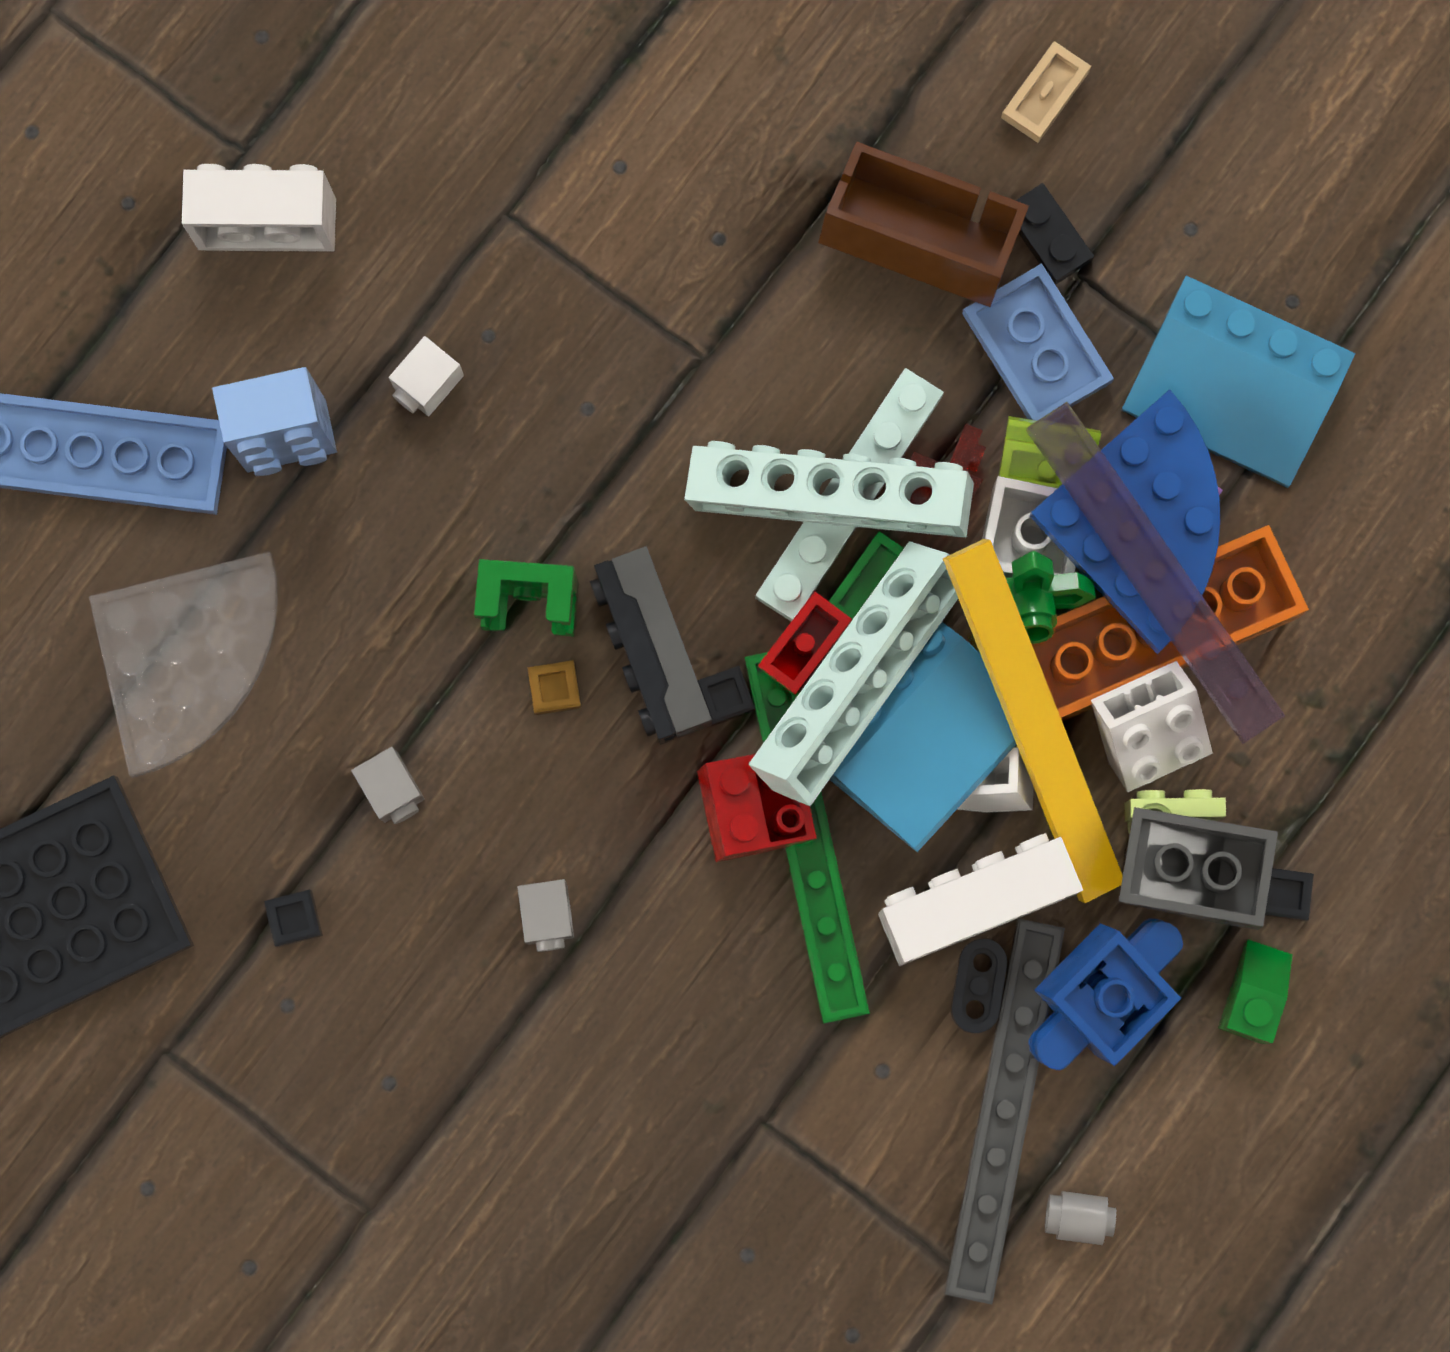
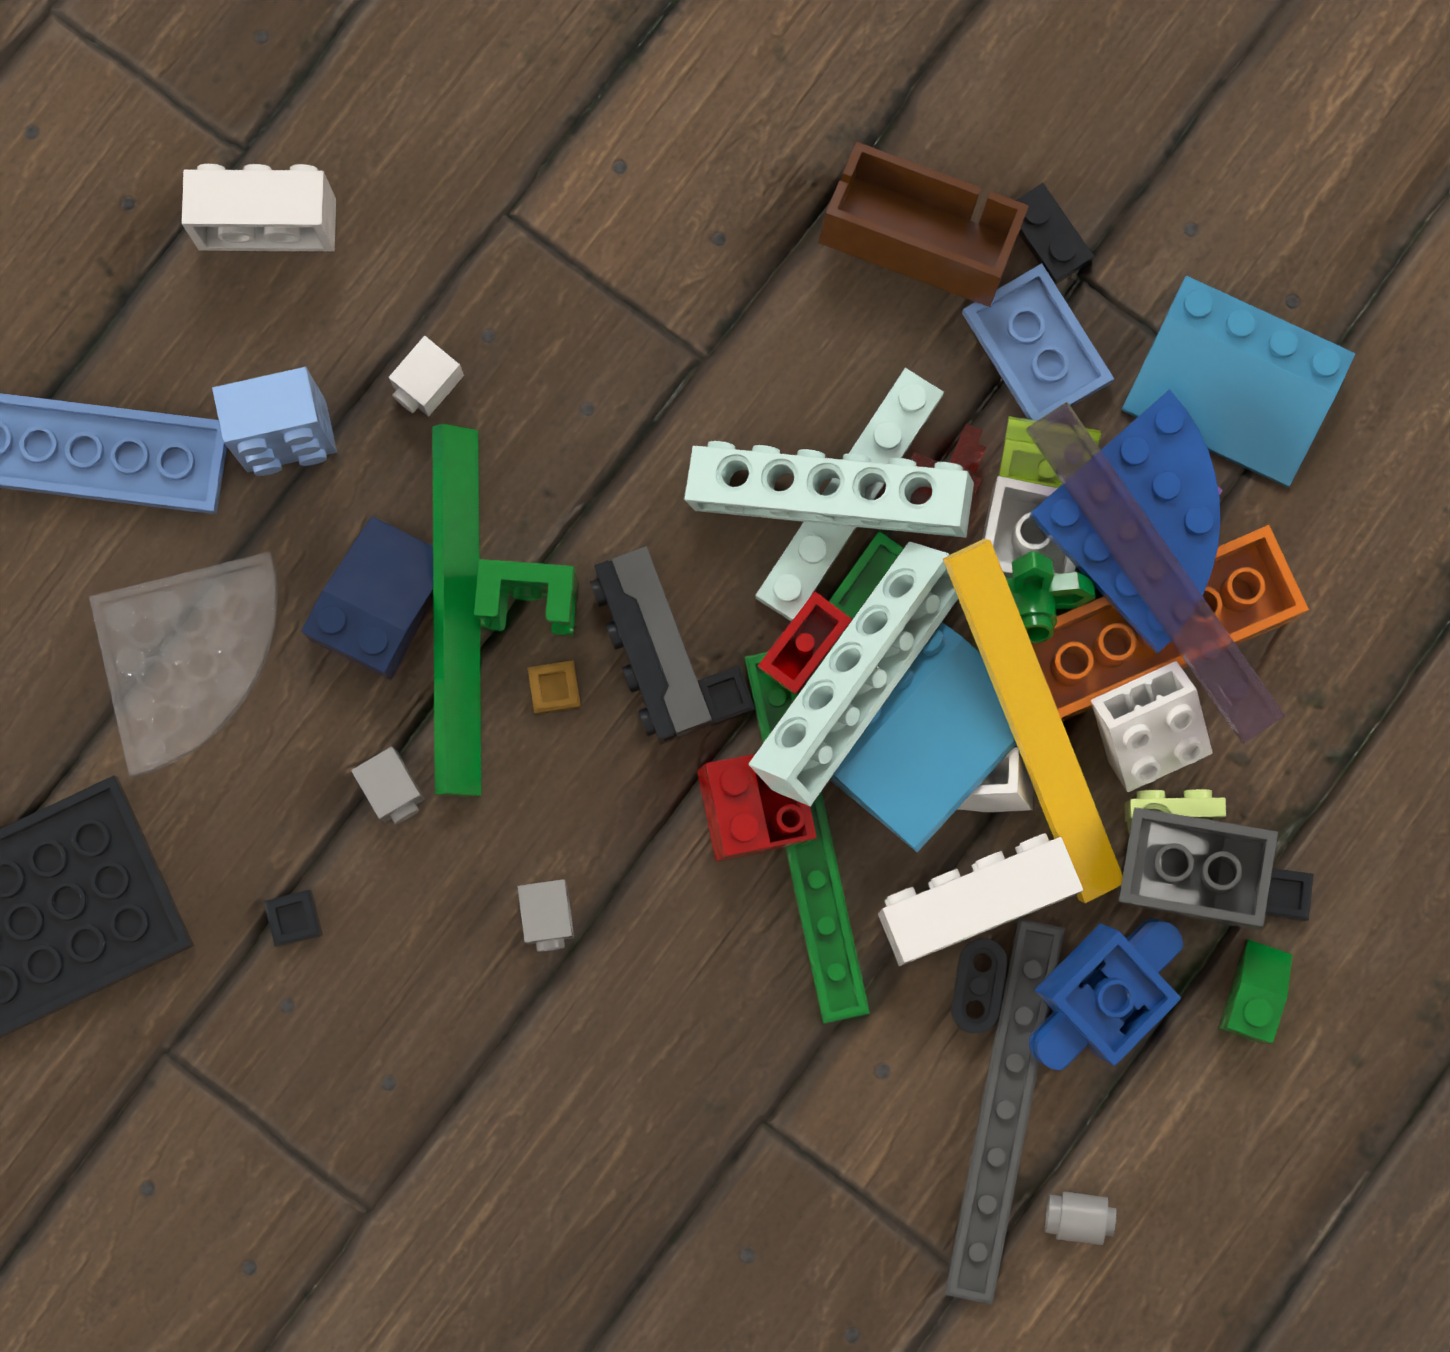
tan plate [1001,41,1091,143] -> none
none -> dark blue slope [301,516,433,680]
none -> green tile [432,424,481,797]

